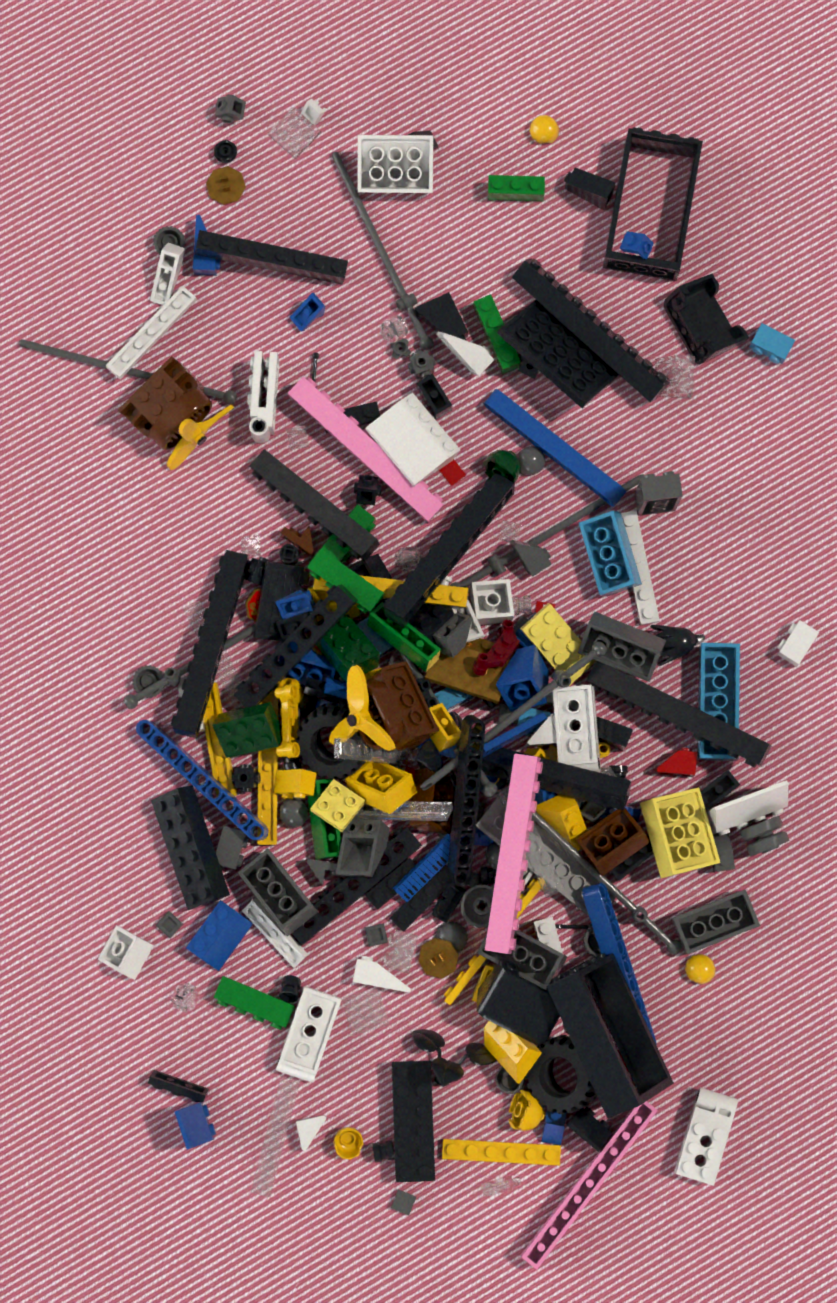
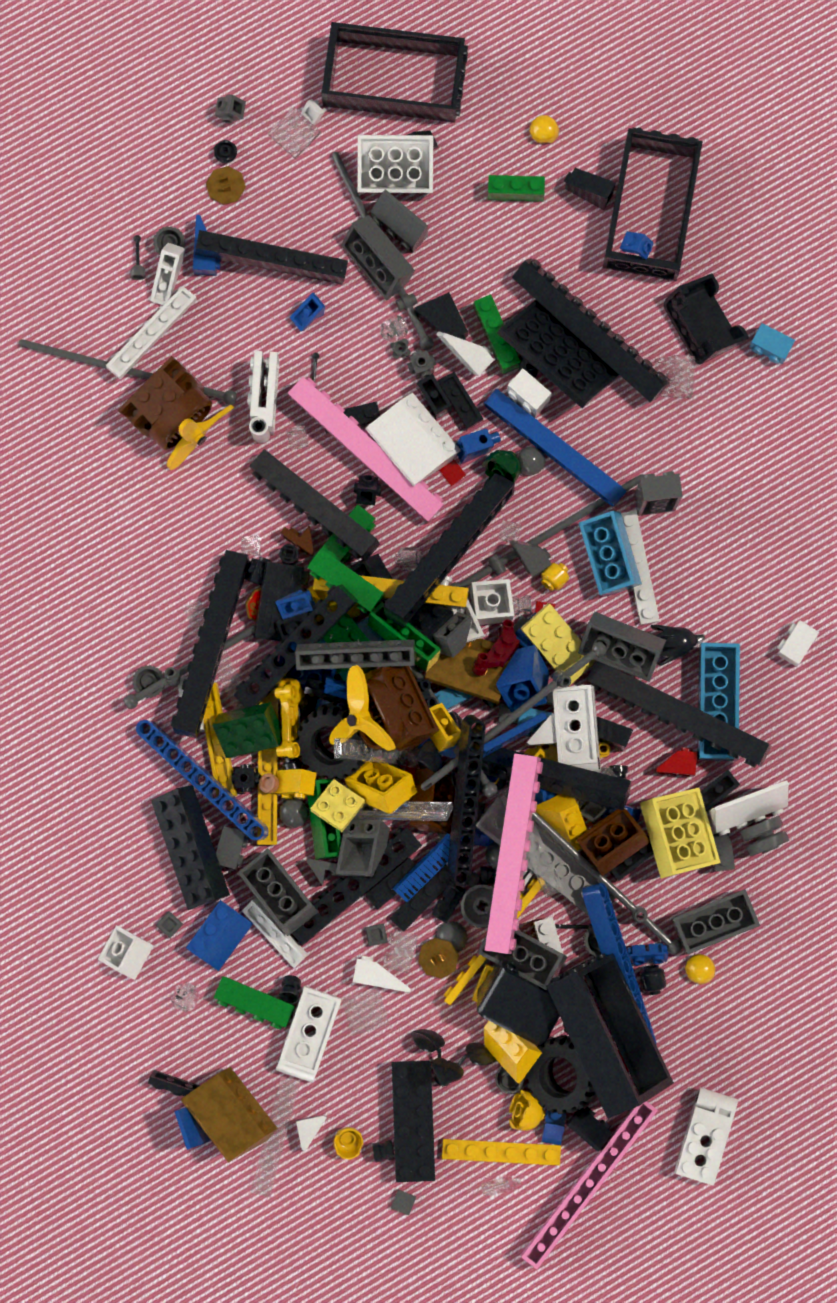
none -> dark grey hinge [130,235,146,280]
none -> pearl gold slope [181,1067,278,1163]
none -> nougat tile [259,773,279,794]
none -> dark grey brick [295,640,416,670]
none -> black door [321,22,468,122]
none -> dark grey slope [341,215,415,301]
none -> dark grey slope [371,189,428,252]
none -> black plate [438,372,483,430]
none -> blue torso [456,429,501,464]
none -> white brick [507,369,551,418]
none -> yellow head [541,563,569,591]
none -> blue hinge [627,943,668,966]
none -> black head [640,965,666,995]

